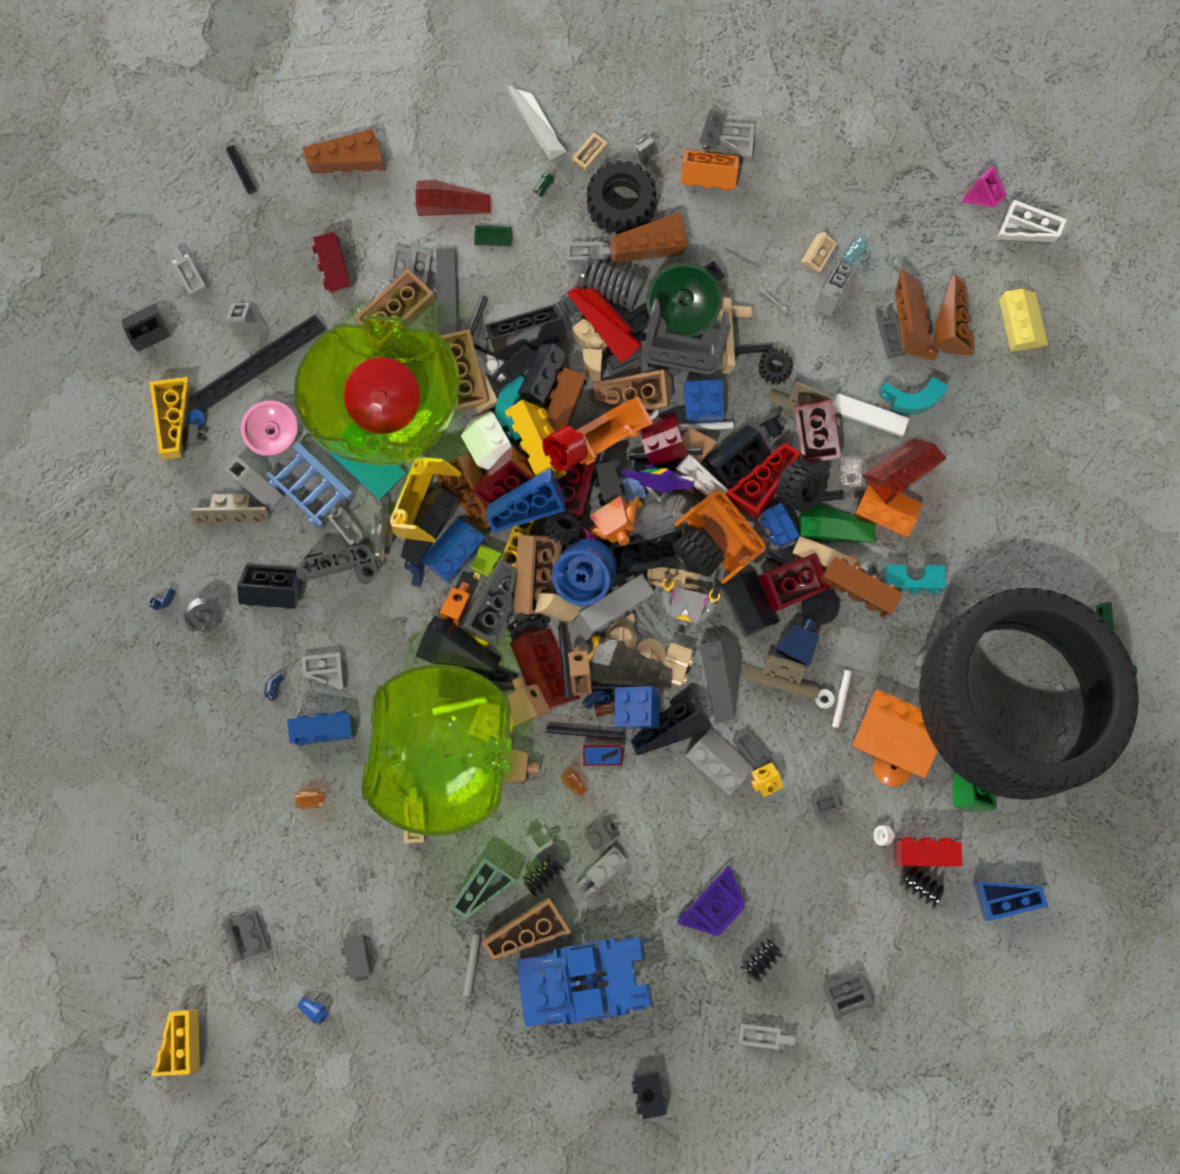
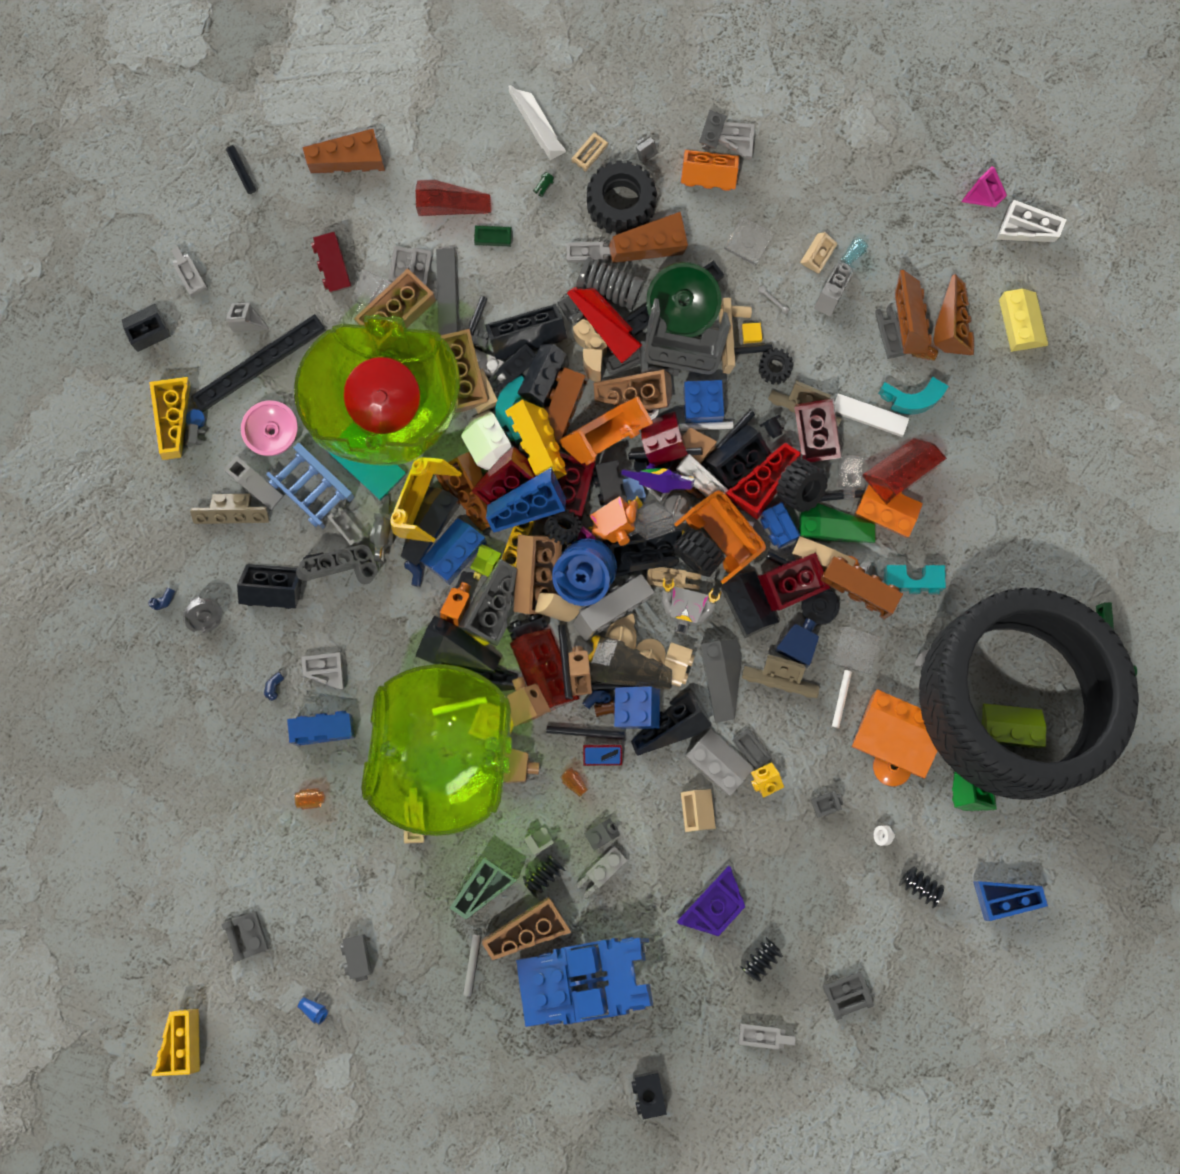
red brick [542,425,587,471] -> none
white plate [815,689,835,709] -> none
red brick [894,837,962,867] -> none
none -> tan brick [681,789,716,832]
none -> black bar [701,410,755,469]
none -> yellow tile [741,322,762,344]
none -> lime slope [982,704,1046,749]

